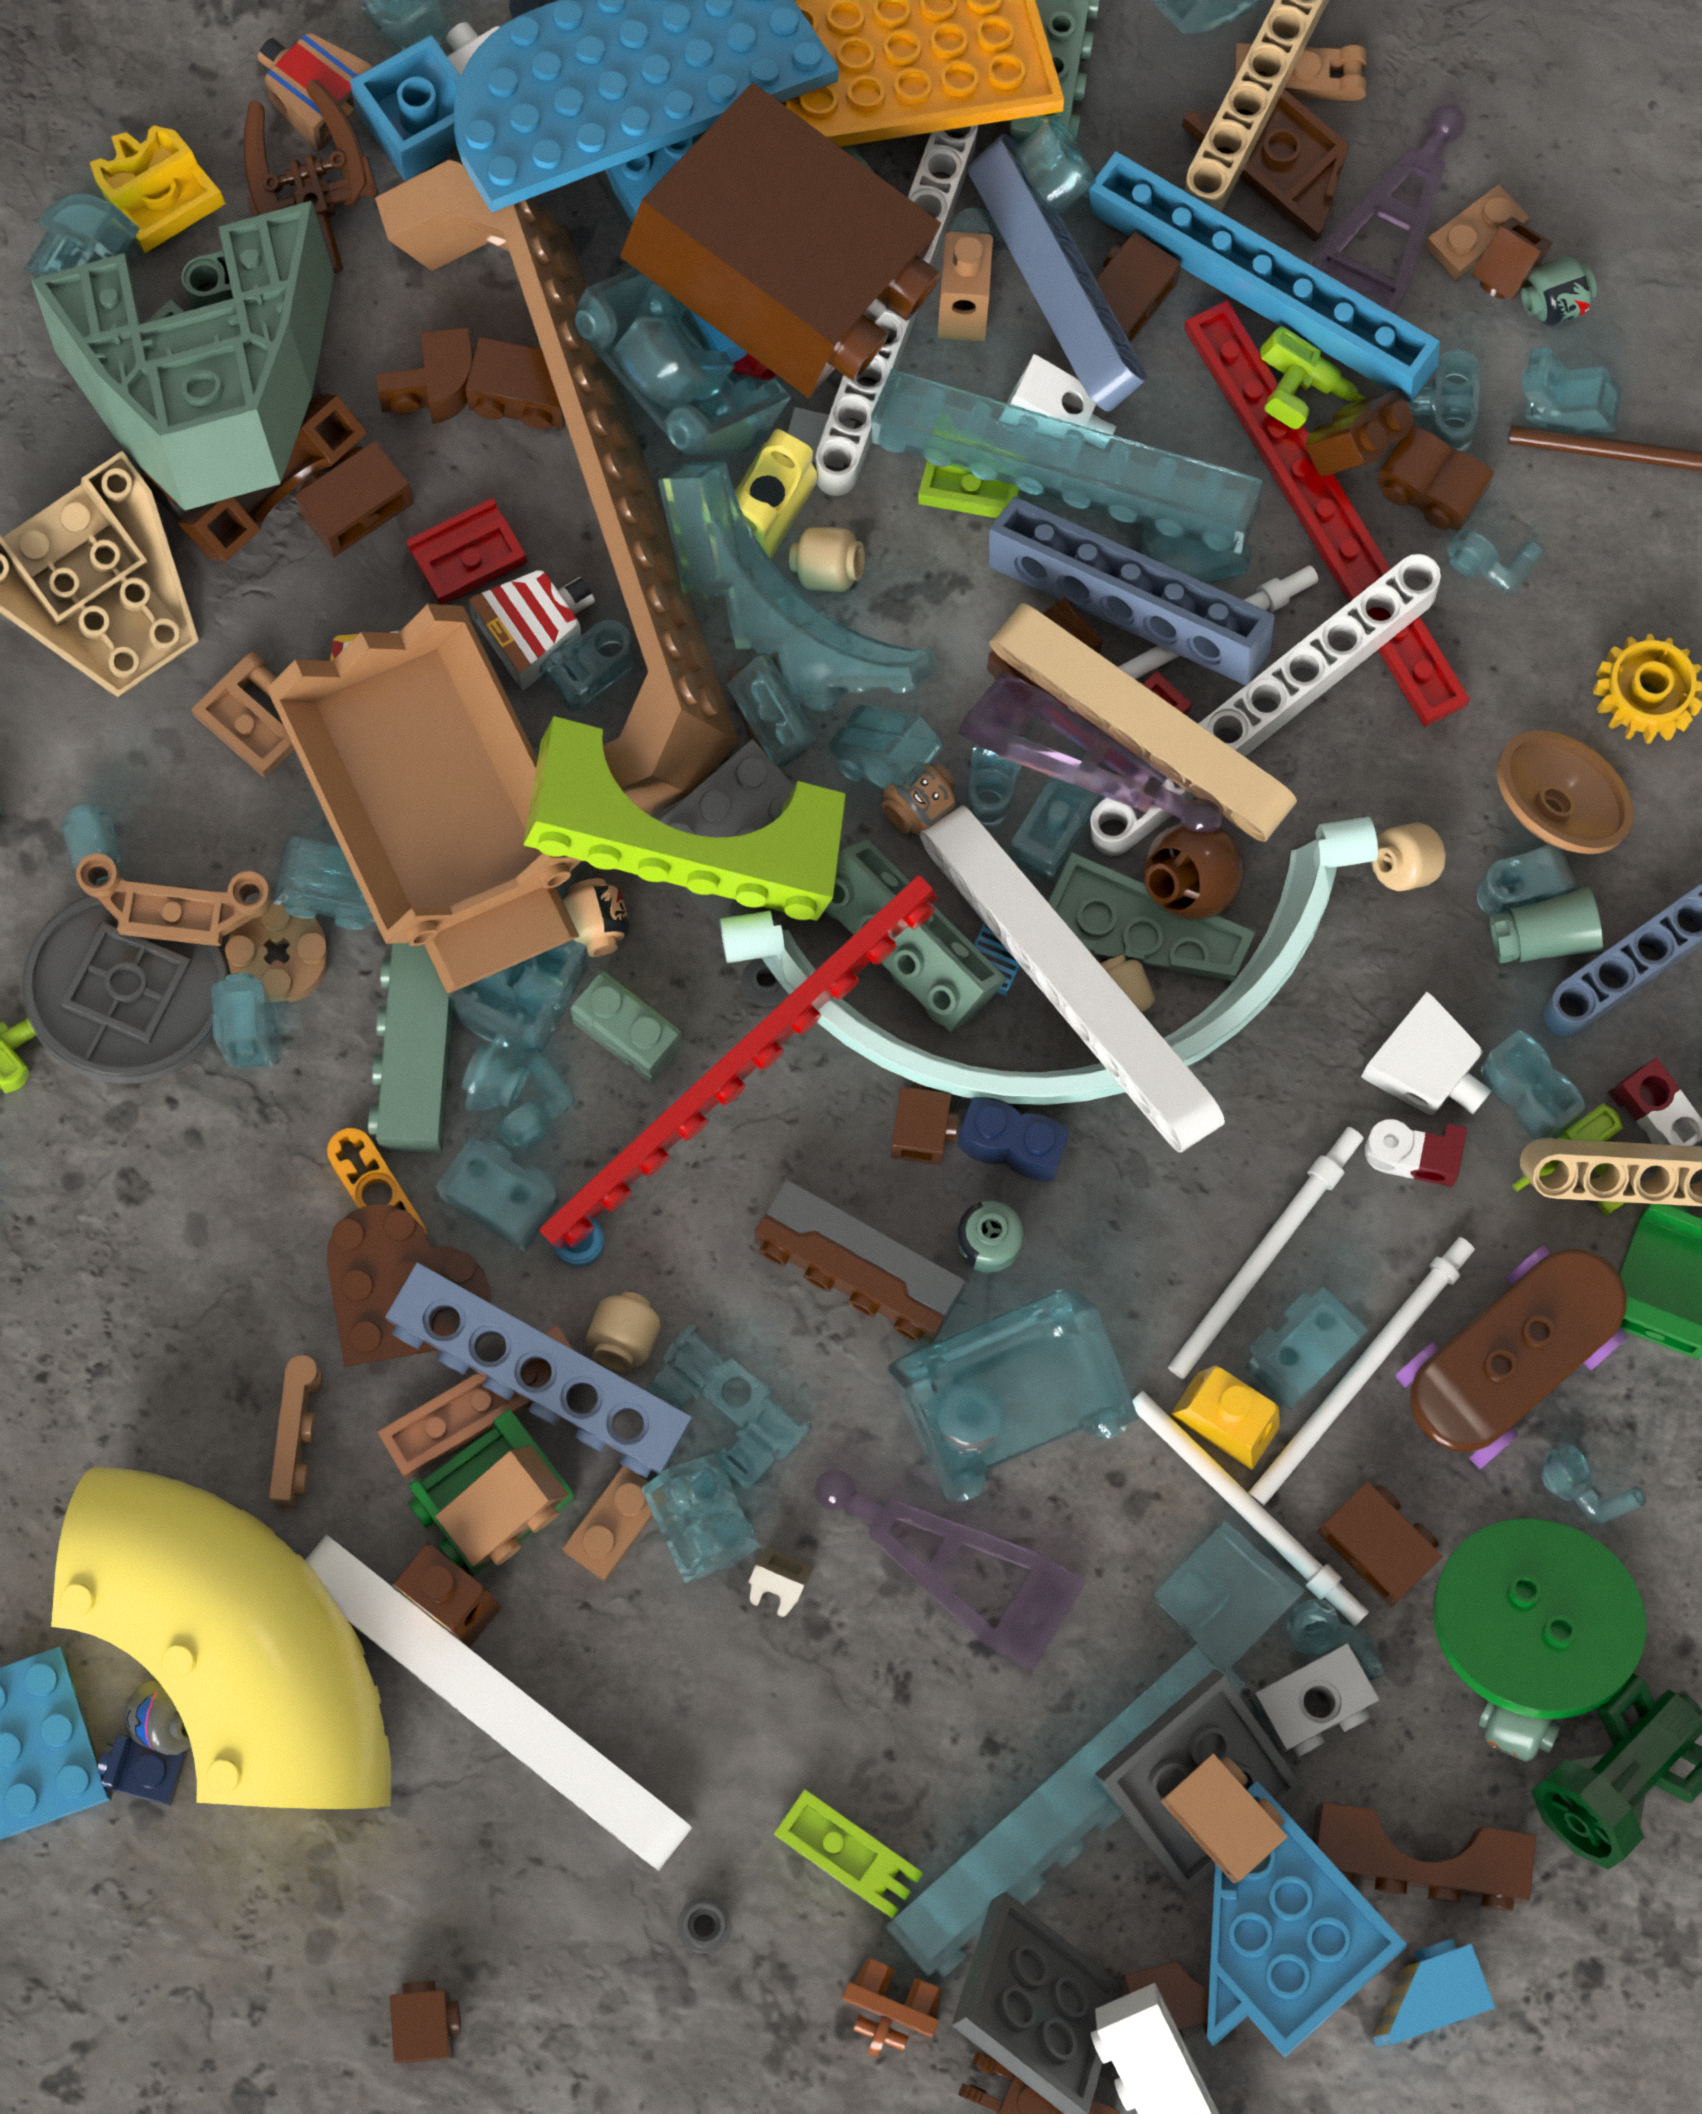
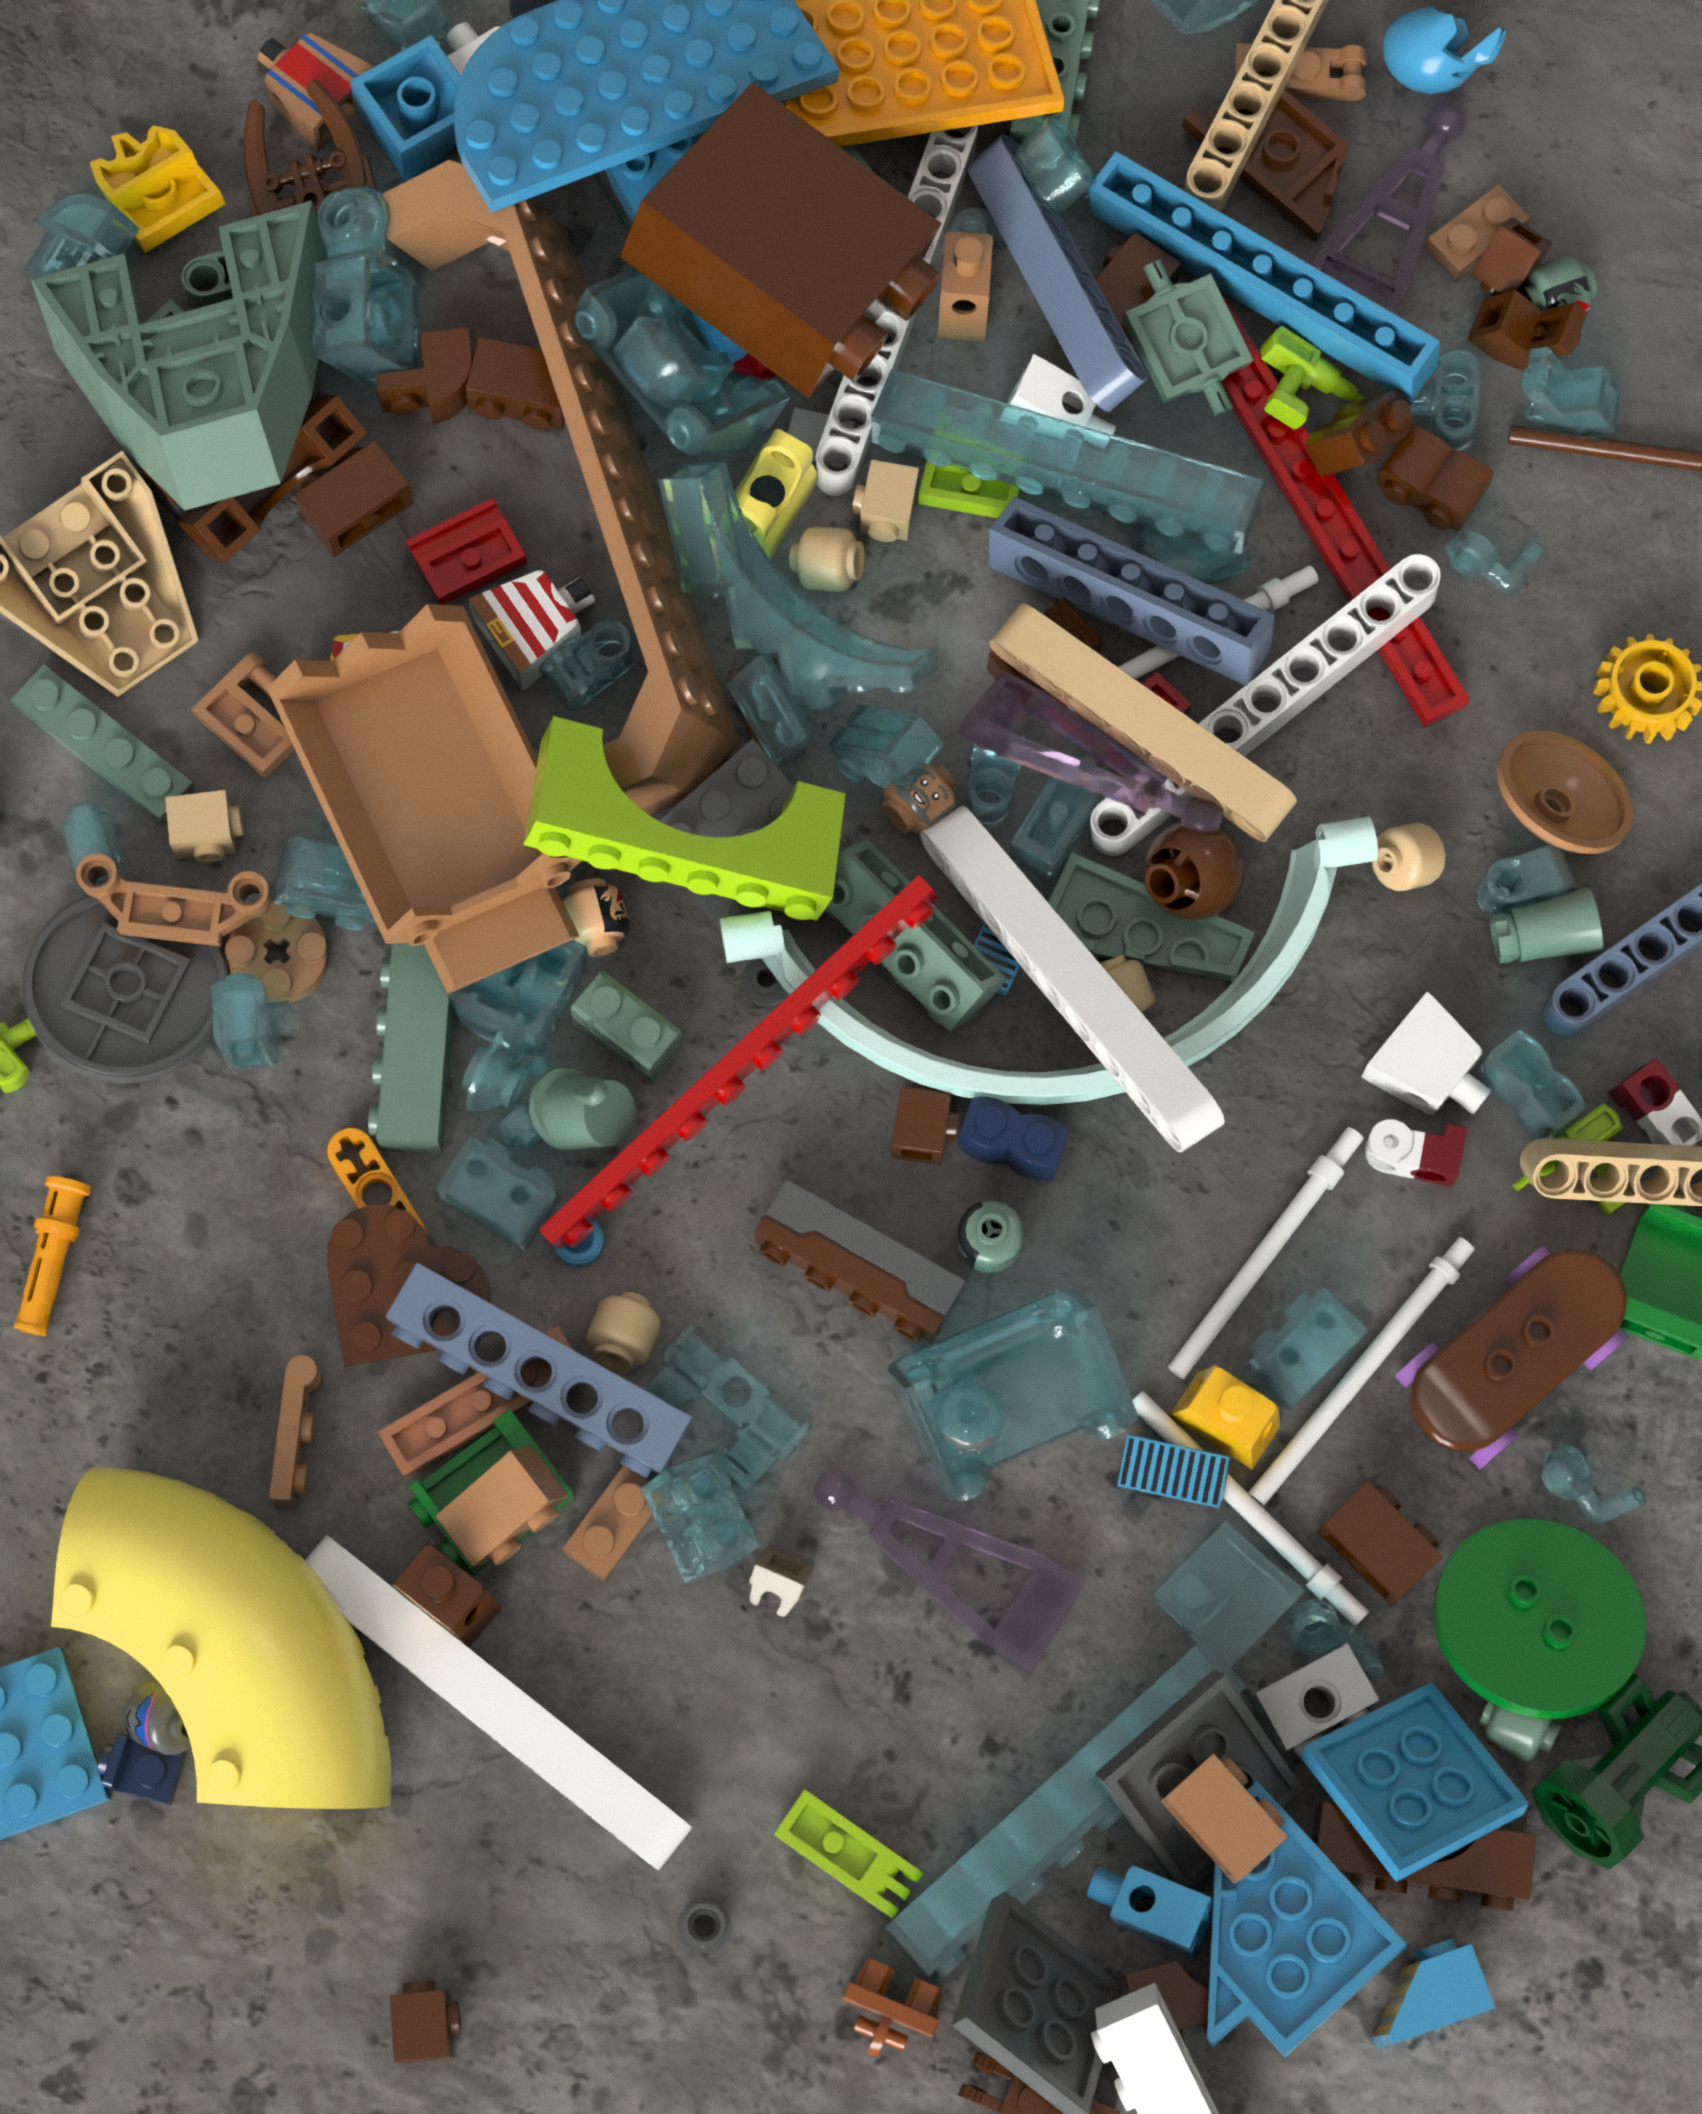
none -> sand green plate [11,664,195,825]
none -> light orange pin [14,1176,92,1336]
none -> tan brick [165,790,244,863]
none -> clear light blue brick [312,186,418,386]
none -> sand green hat [529,1068,636,1151]
none -> tan brick [852,460,919,542]
none -> dark azure torso [1087,1865,1213,1961]
none -> tile [1117,1434,1232,1508]
none -> sand green plate [1122,259,1253,417]
none -> dark azure plate [1301,1682,1529,1882]
none -> dark azure helmet [1383,5,1507,94]
none -> reddish brown brick [1467,290,1588,374]

